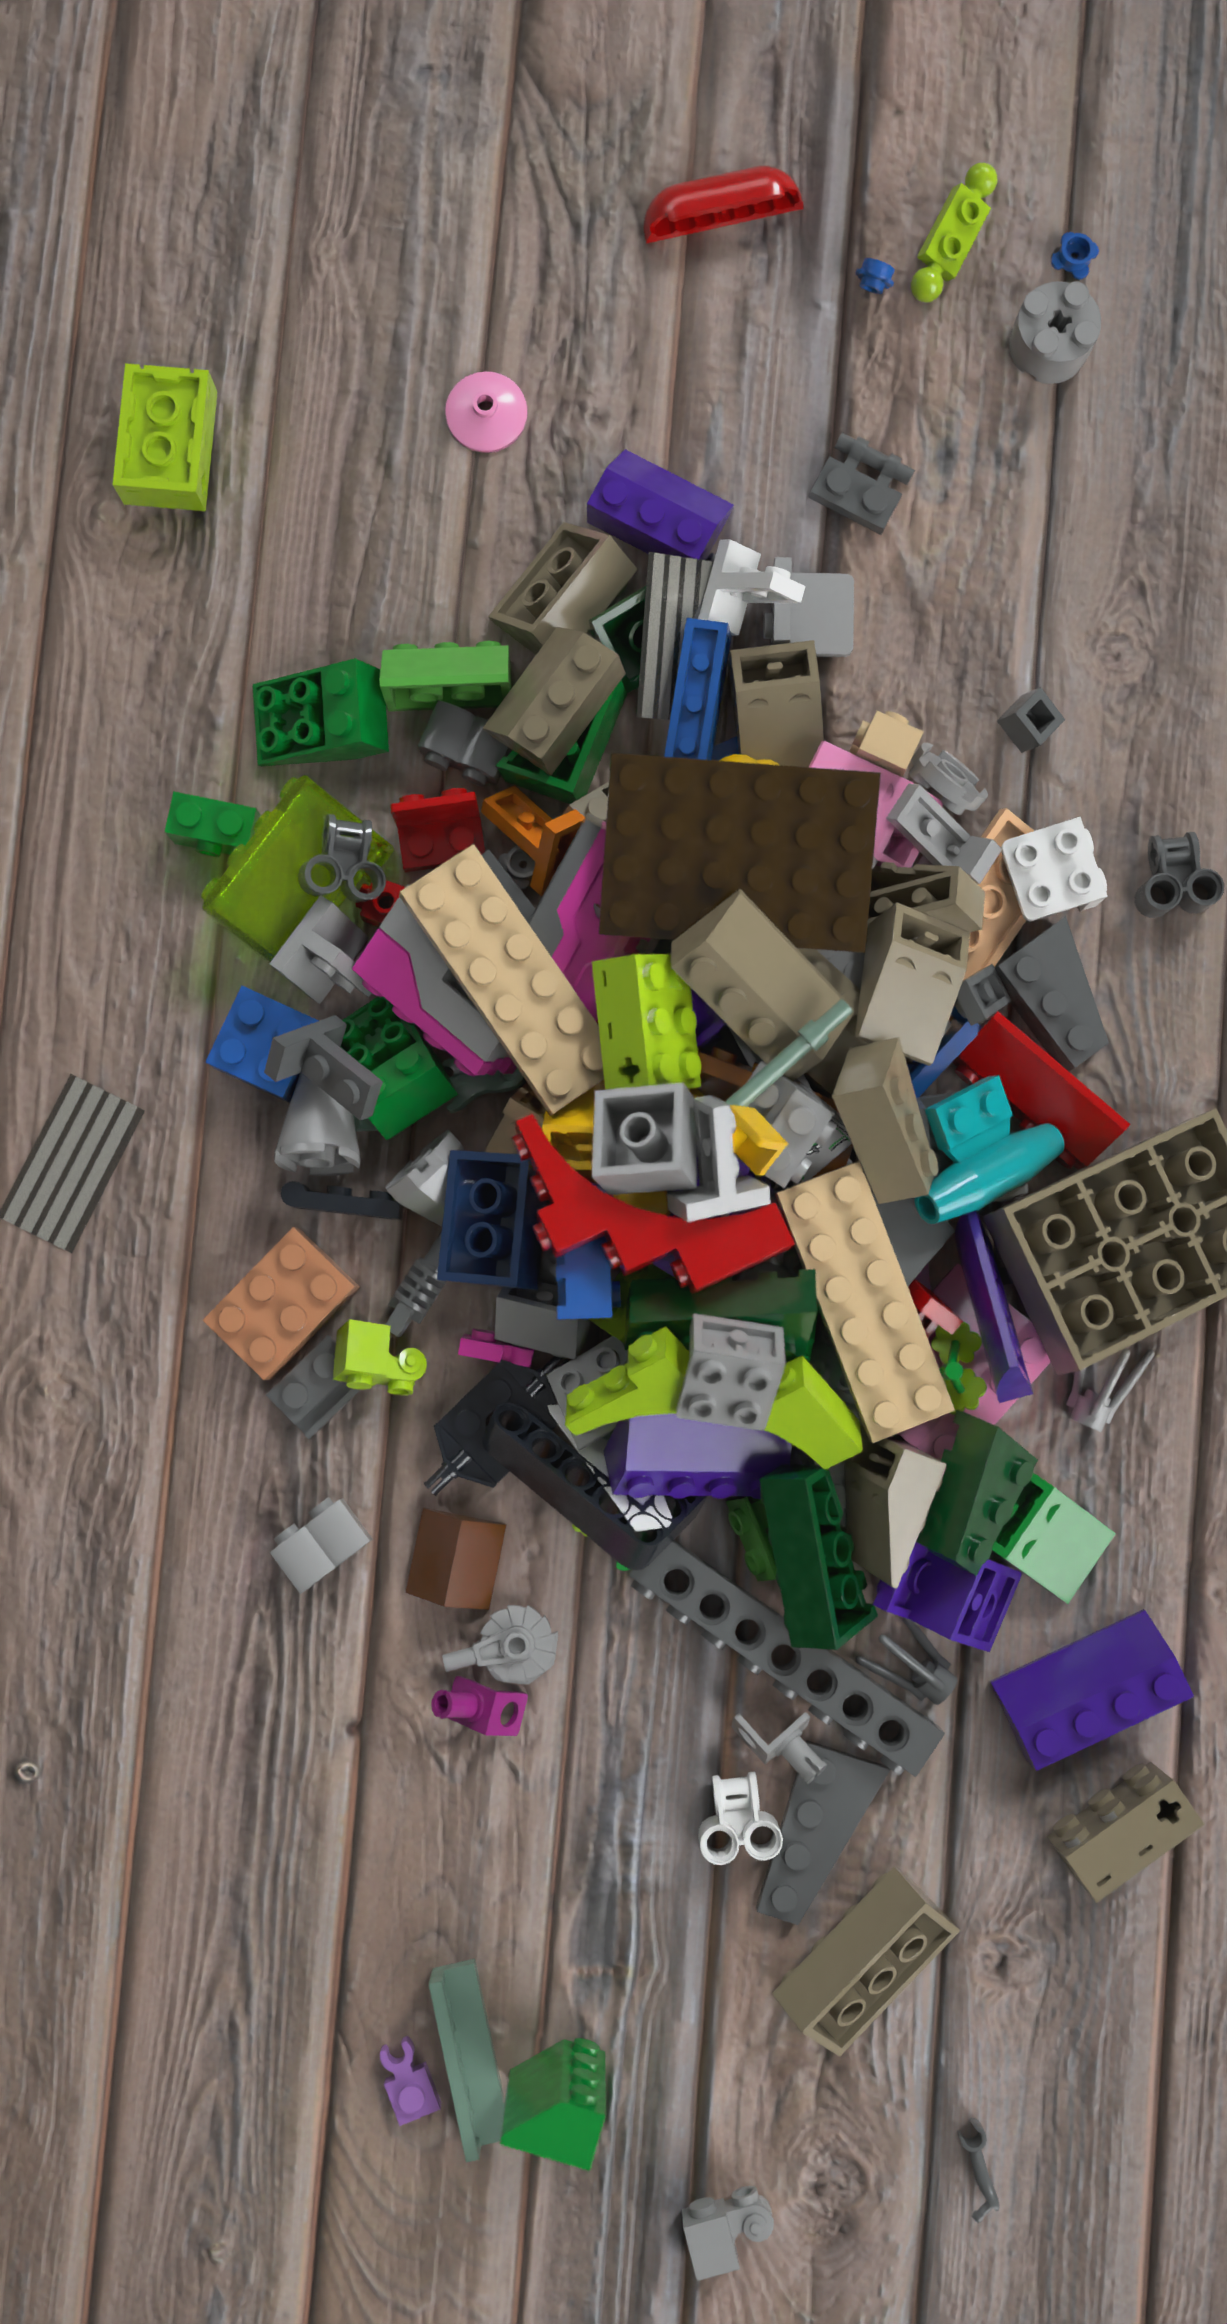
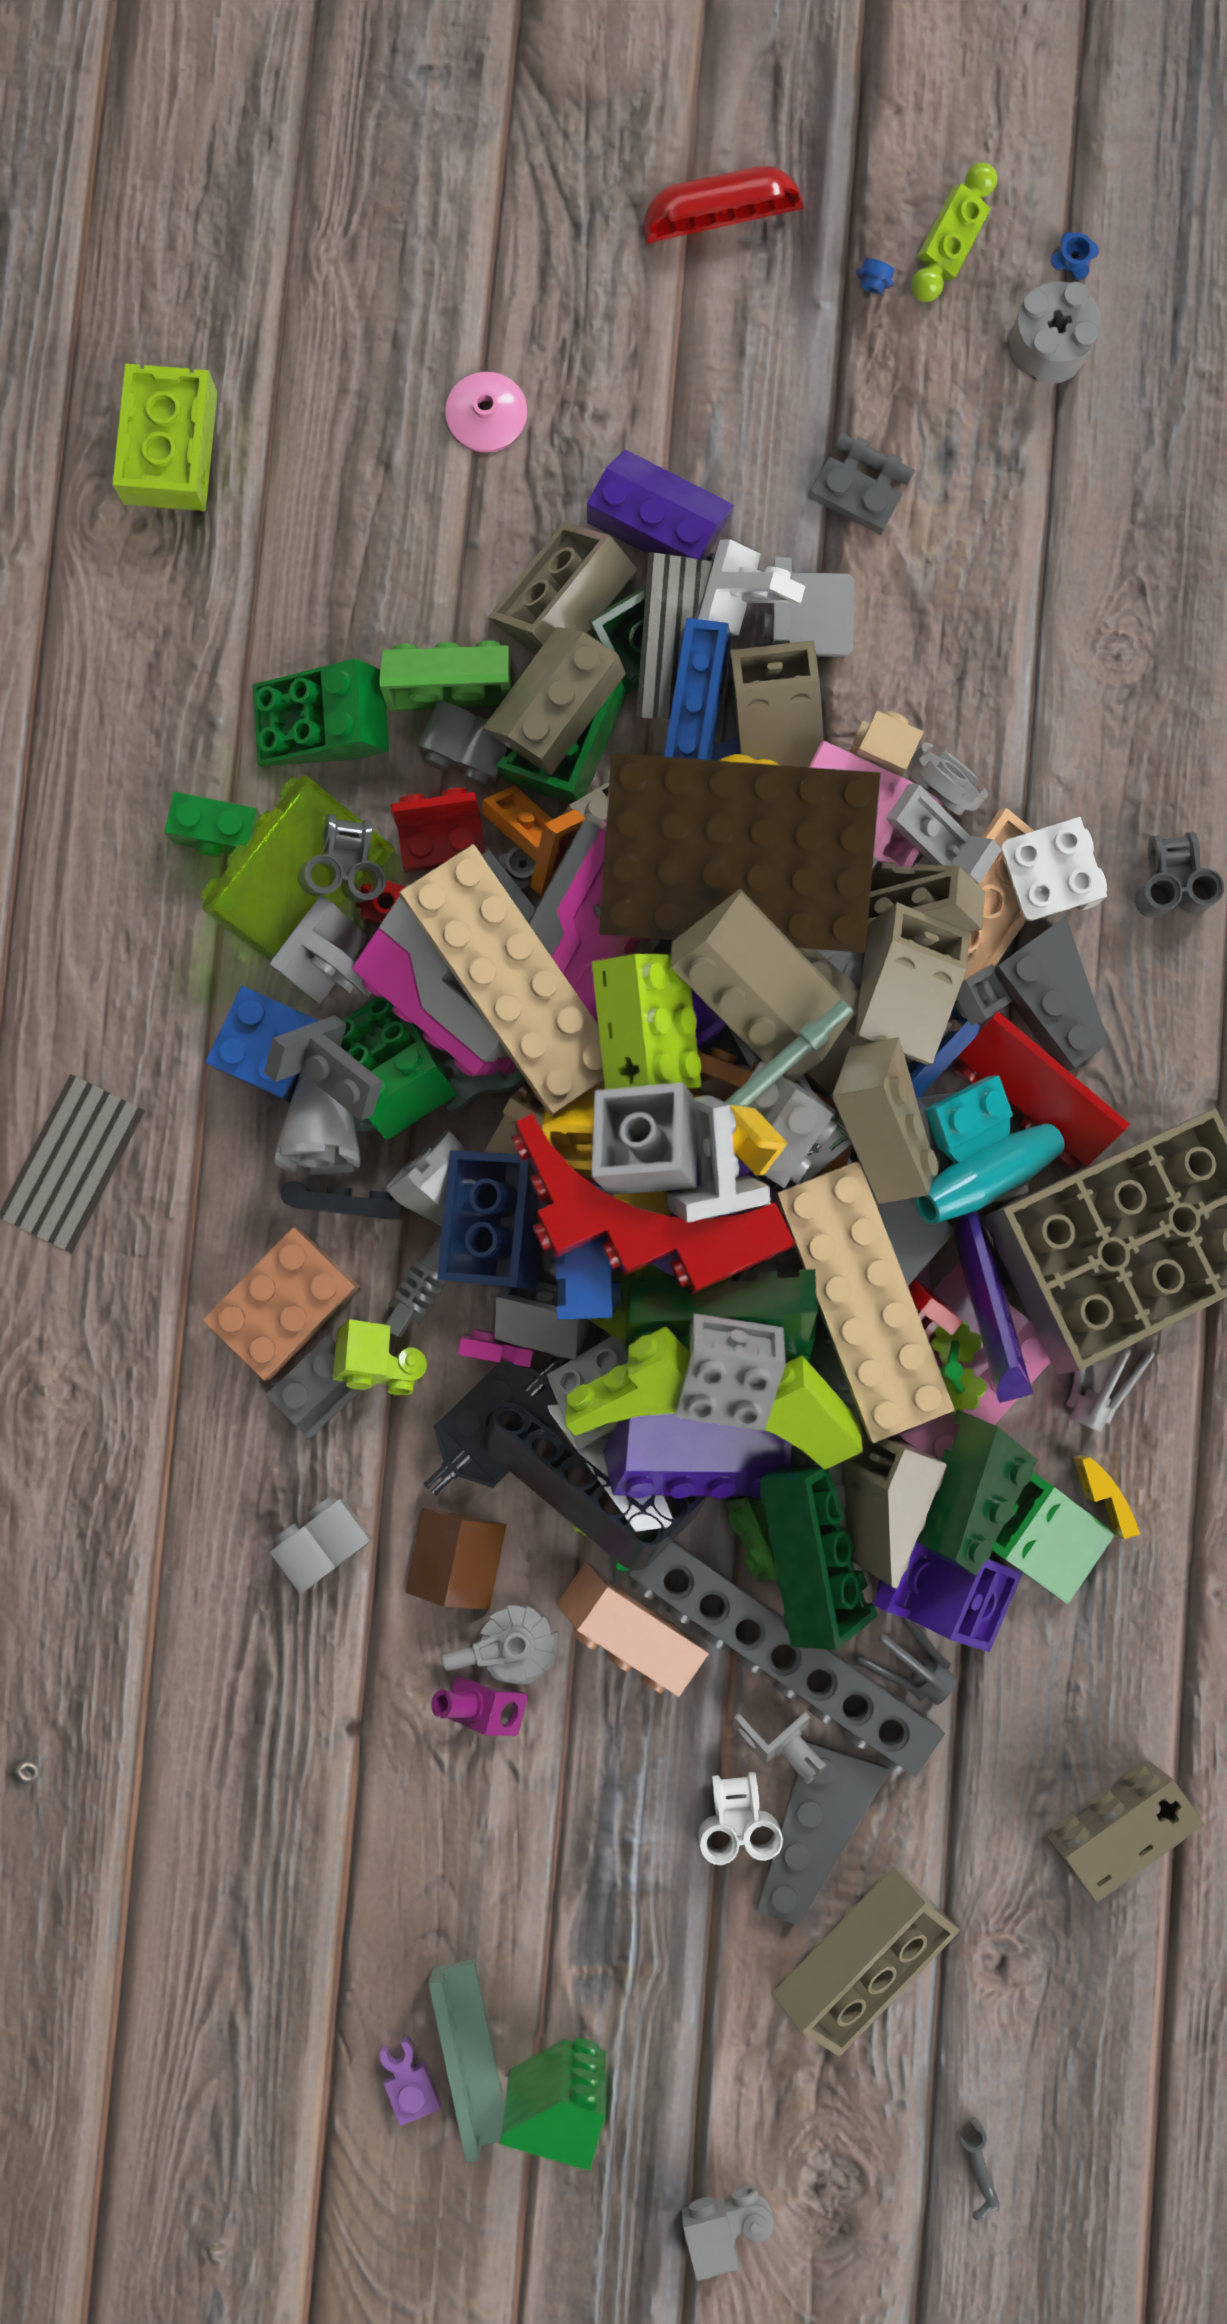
dark purple slope [990,1609,1194,1771] -> none
dark grey plate [997,687,1065,753] -> none
none -> wedge [556,1561,709,1697]
none -> yellow slope [1073,1455,1140,1539]

